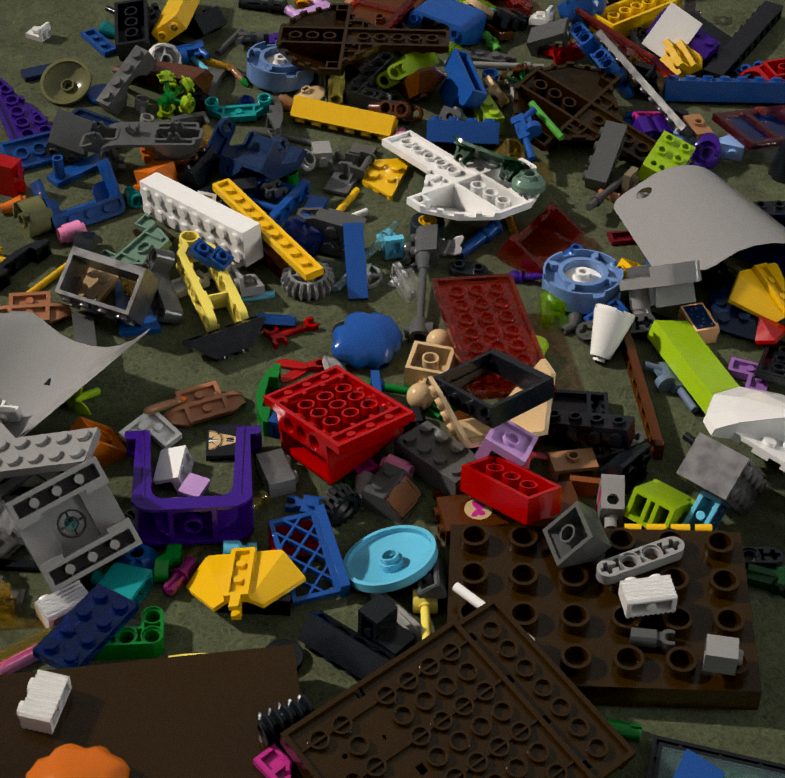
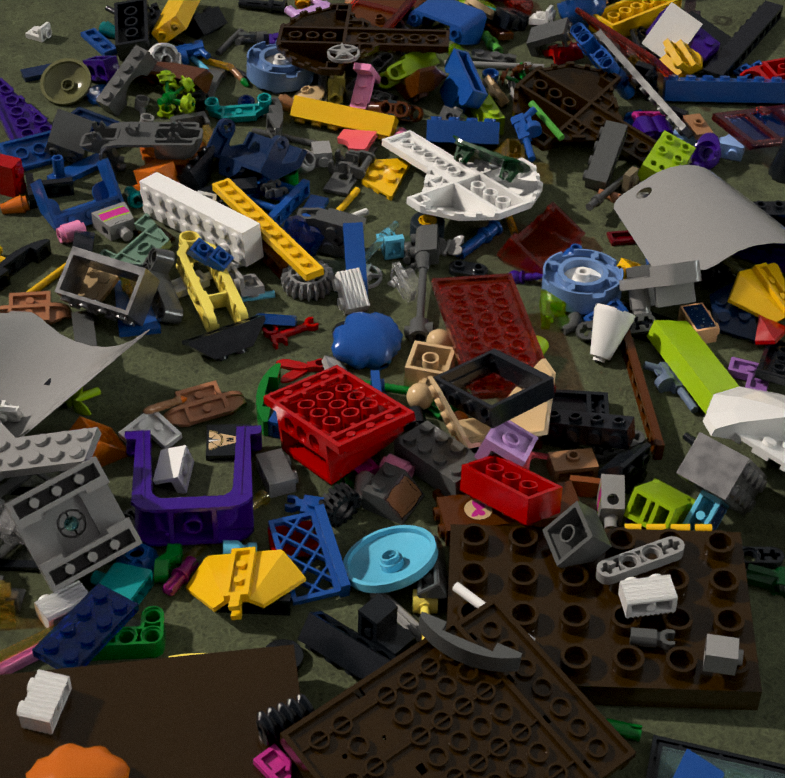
olive brick [12,194,53,239] -> none
lavender panel [177,473,210,497] -> none
sand green piece [511,169,546,195] -> none
none -> black bracket [25,173,74,209]
none -> dark purple brick [83,55,119,83]
none -> light grey torso [91,202,135,241]
none -> light grey wheel [327,43,360,63]
none -> white brick [332,268,370,315]
none -> coral tile [337,129,377,151]
none -> bright pink bracket [350,62,381,110]
none -> dark grey slope [418,611,522,672]

